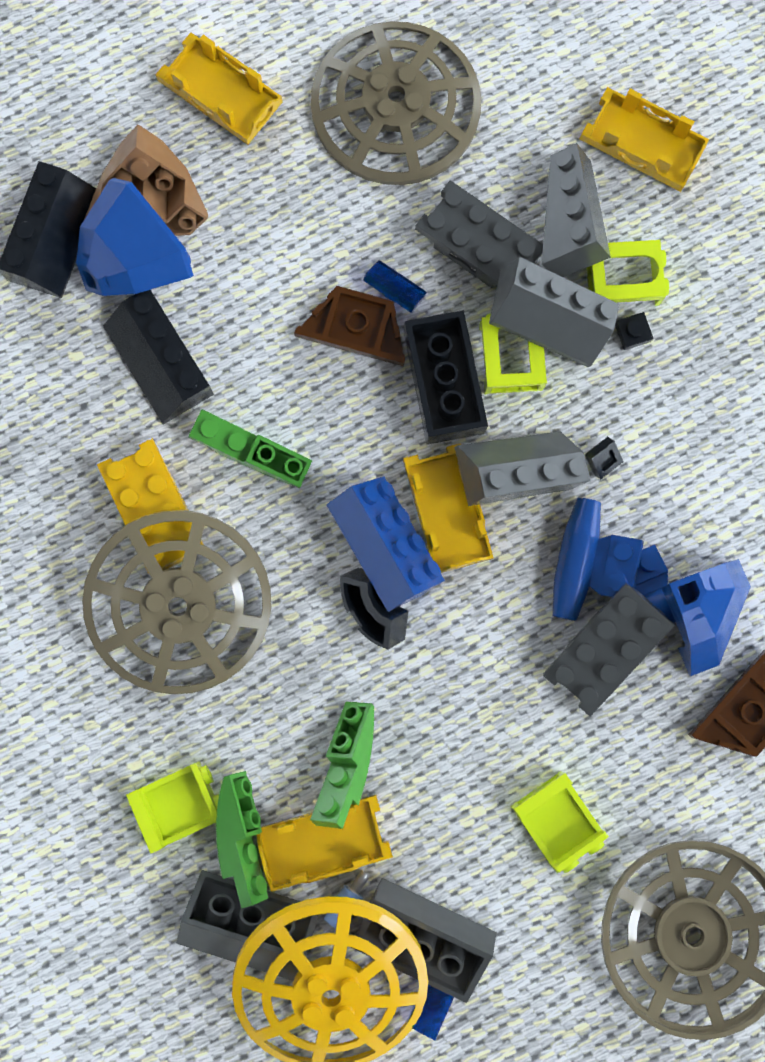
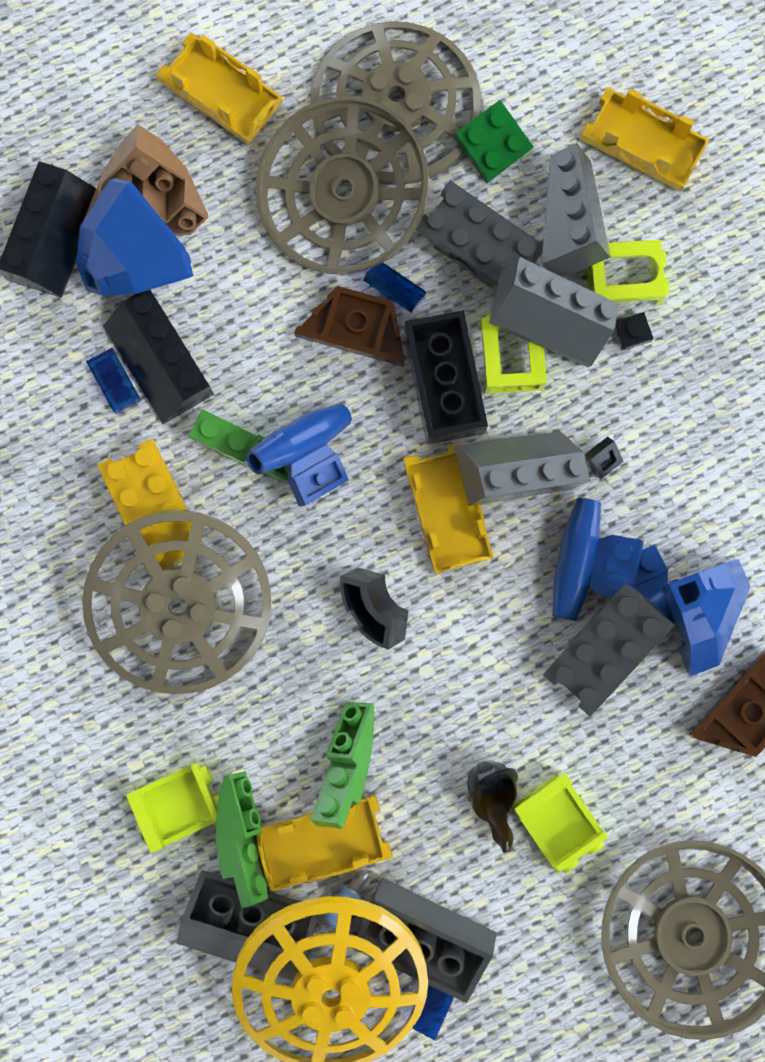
blue brick [326,476,445,612] -> none
none -> clear blue plate [86,348,142,414]
none -> blue plate [246,403,352,507]
none -> dark tan dish [256,96,429,274]
none -> green plate [453,100,534,183]
none -> piece [466,761,518,853]

